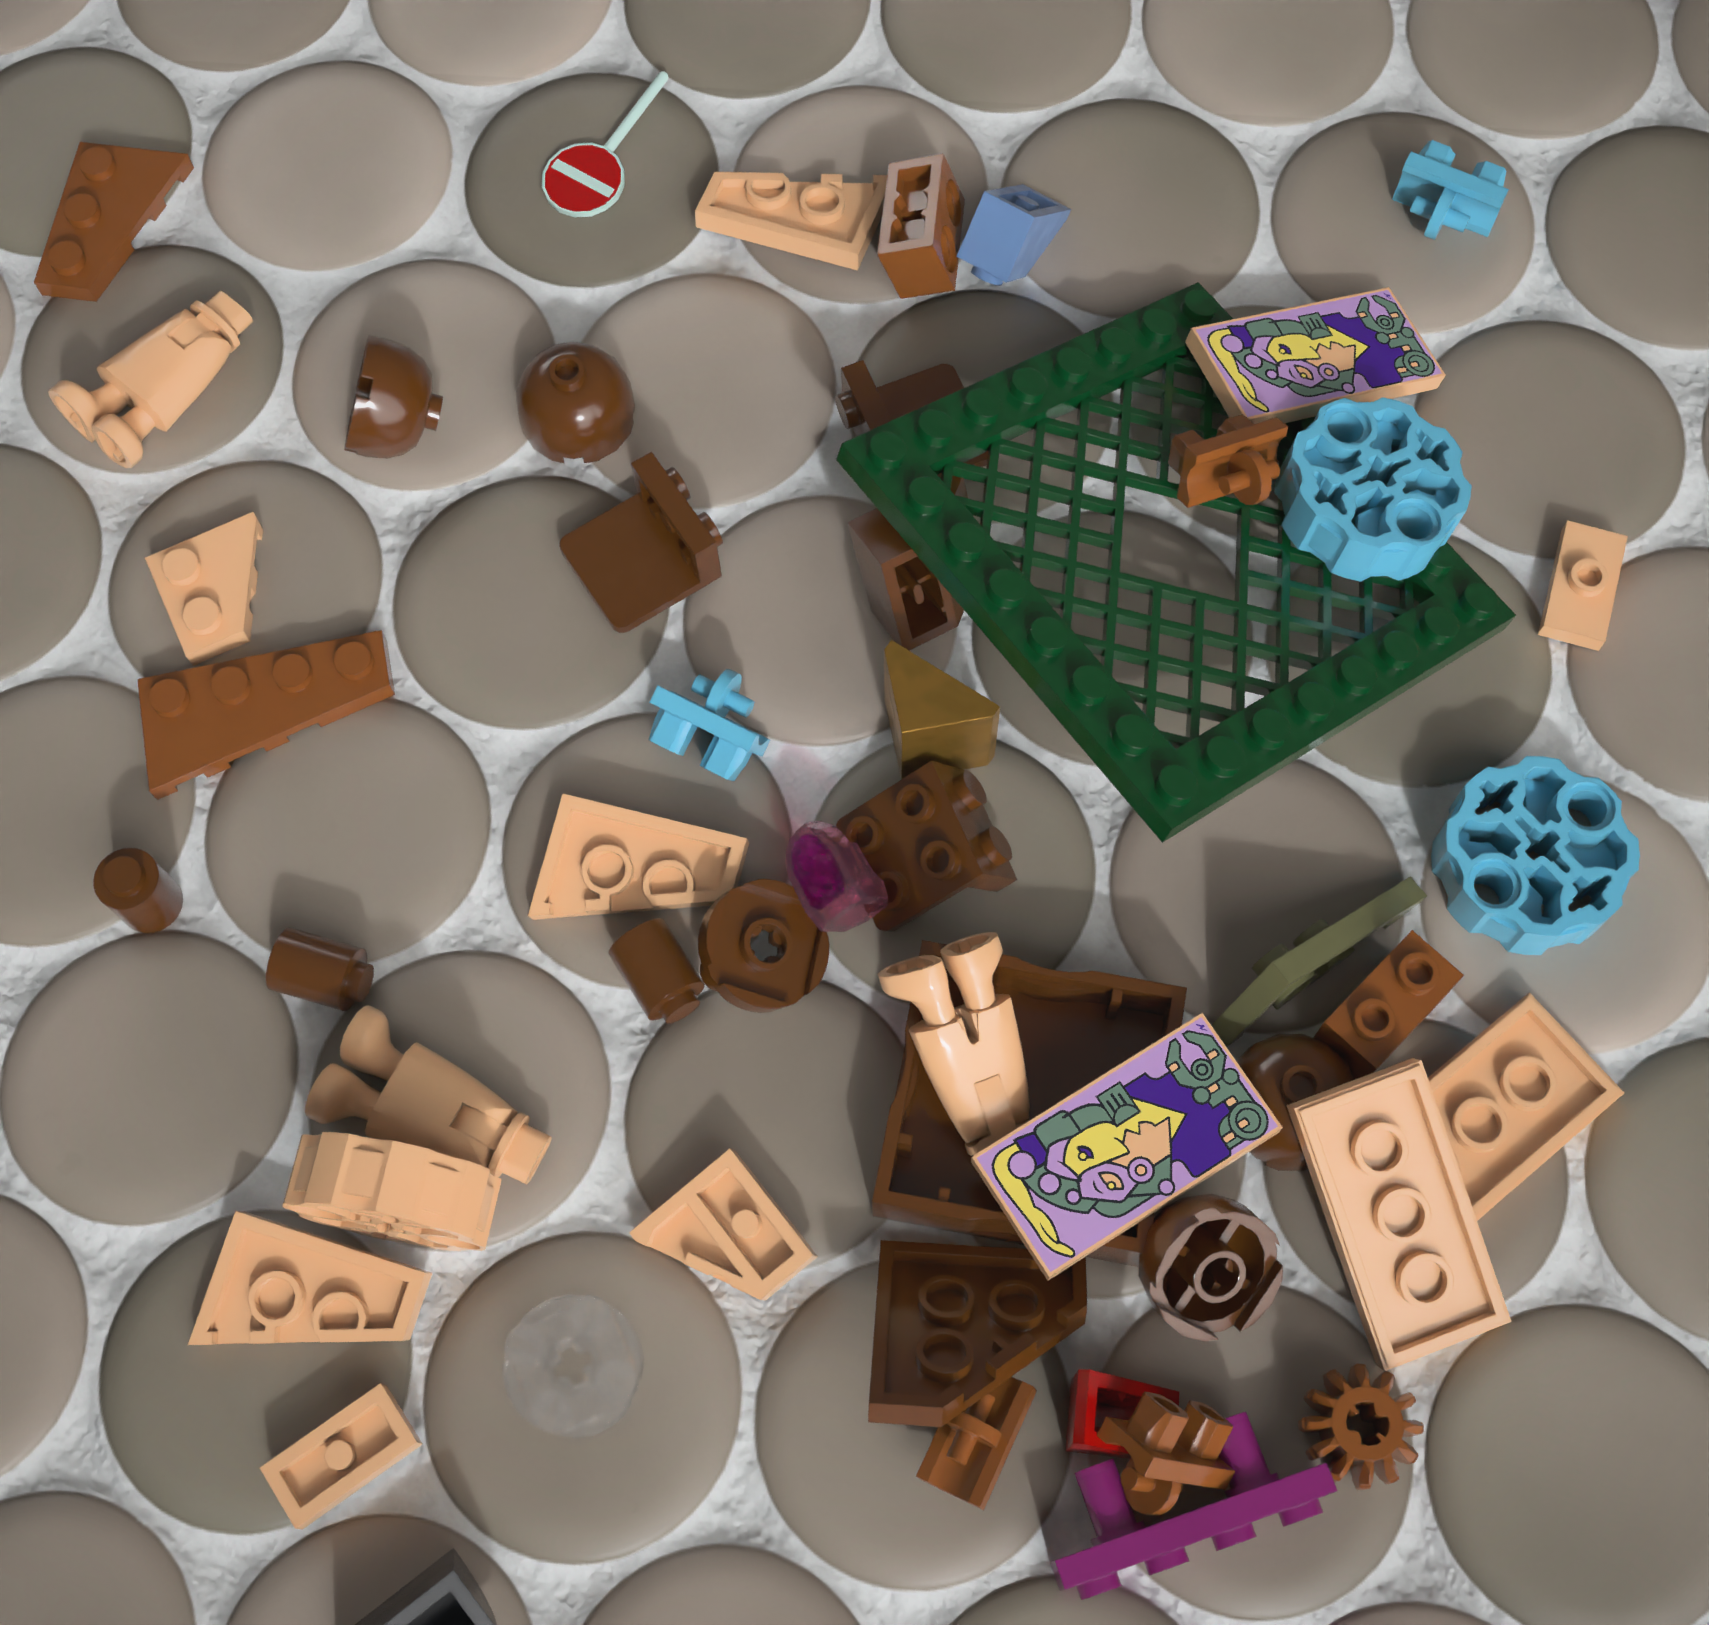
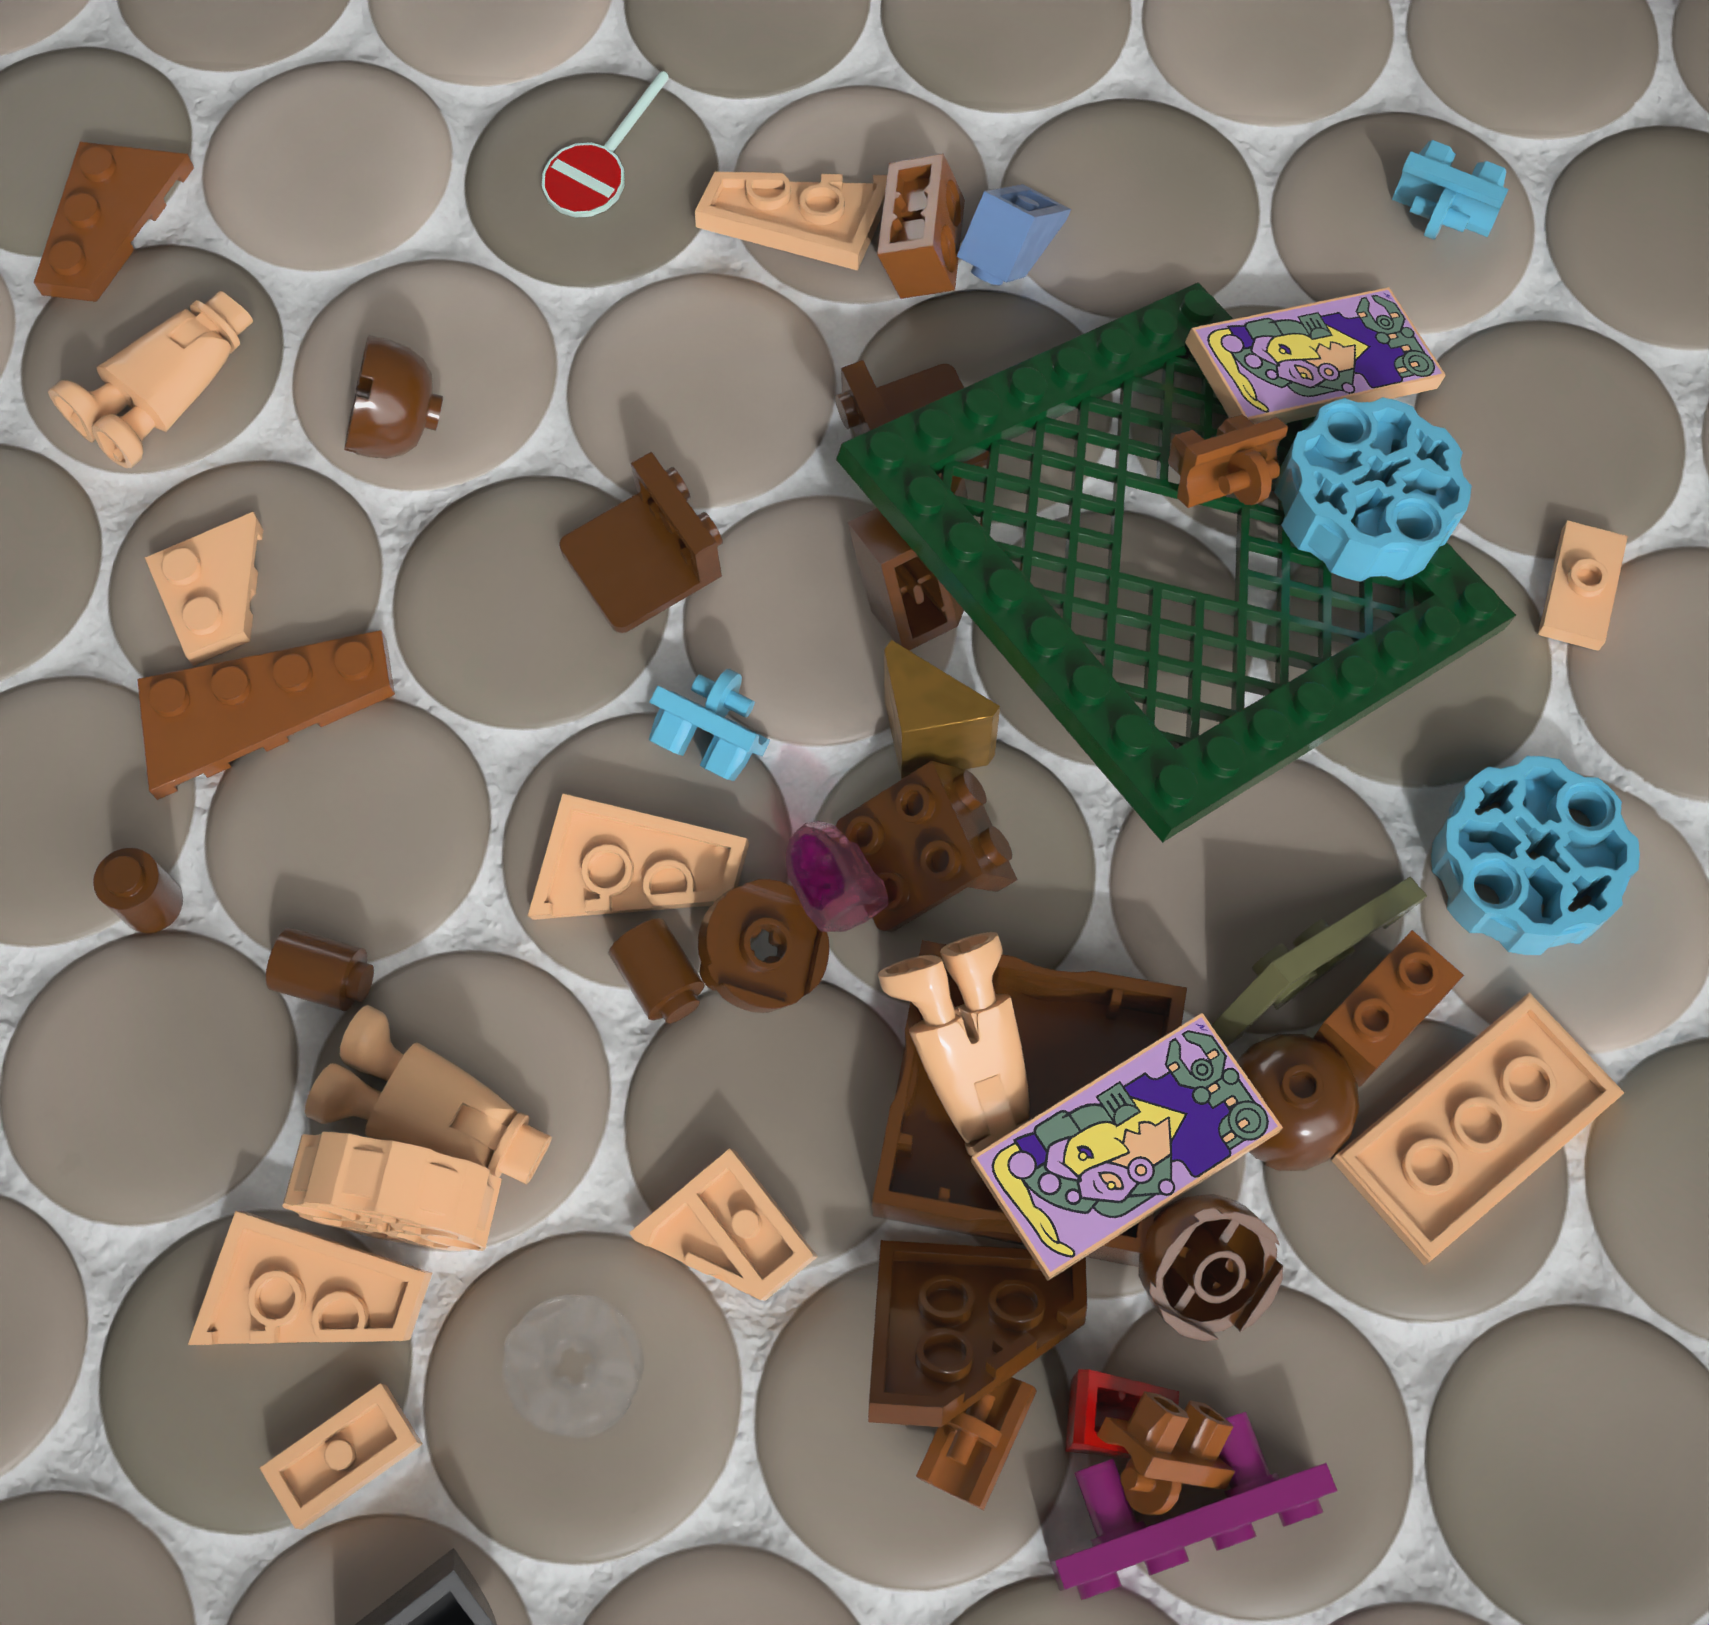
reddish brown cylinder [516,341,635,463] -> none
light nougat tile [1287,1058,1512,1371] -> none
dark orange gear [1298,1363,1424,1490] -> none

